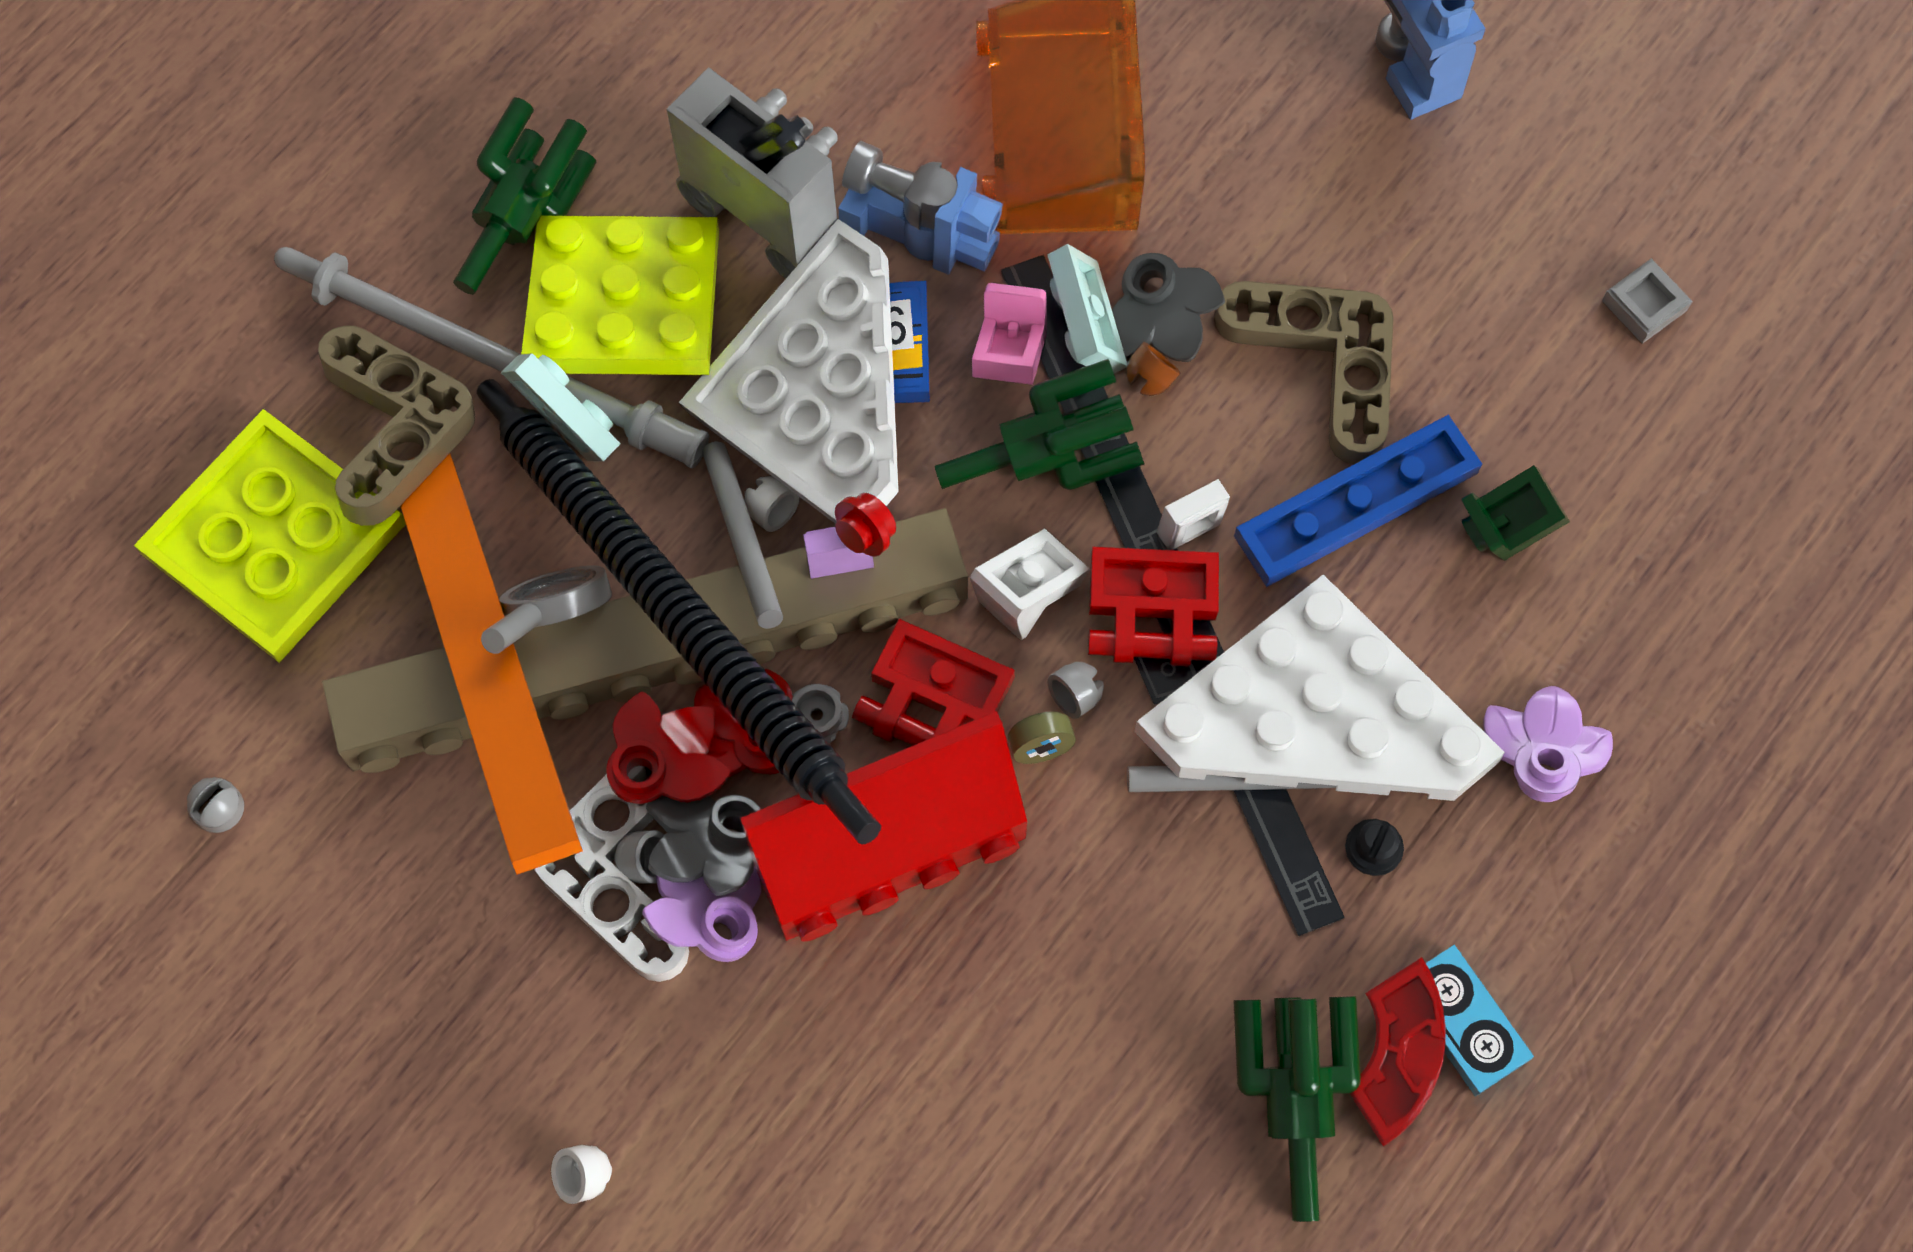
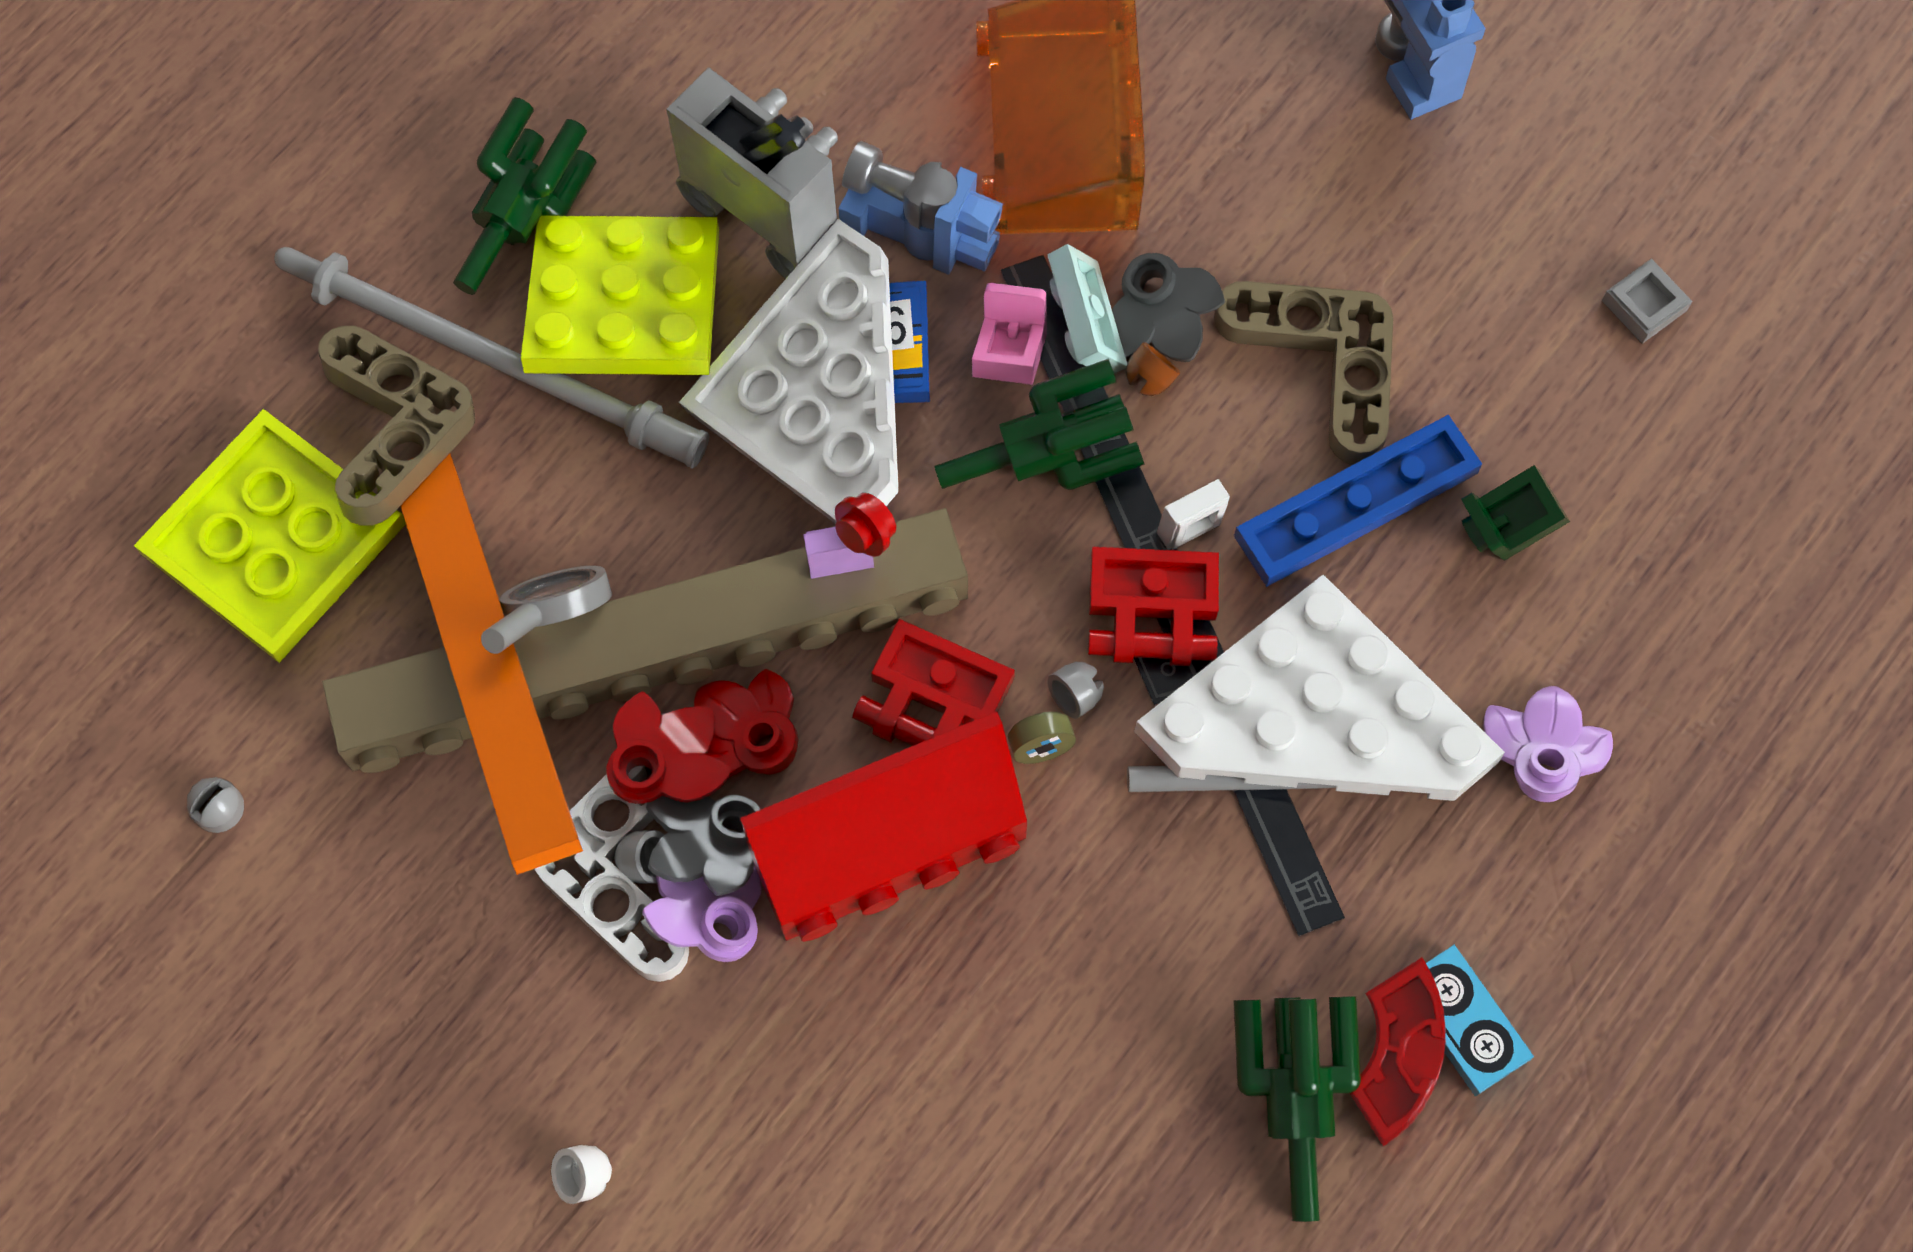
black hose [477,379,881,844] -> none
light aqua plate [501,353,621,461] -> none
light grey bar [702,441,783,629] -> none
white hinge [744,476,799,532] -> none
light grey plate [792,684,849,743] -> none
white slope [970,529,1090,640] -> none
black piece [1345,819,1404,876] -> none

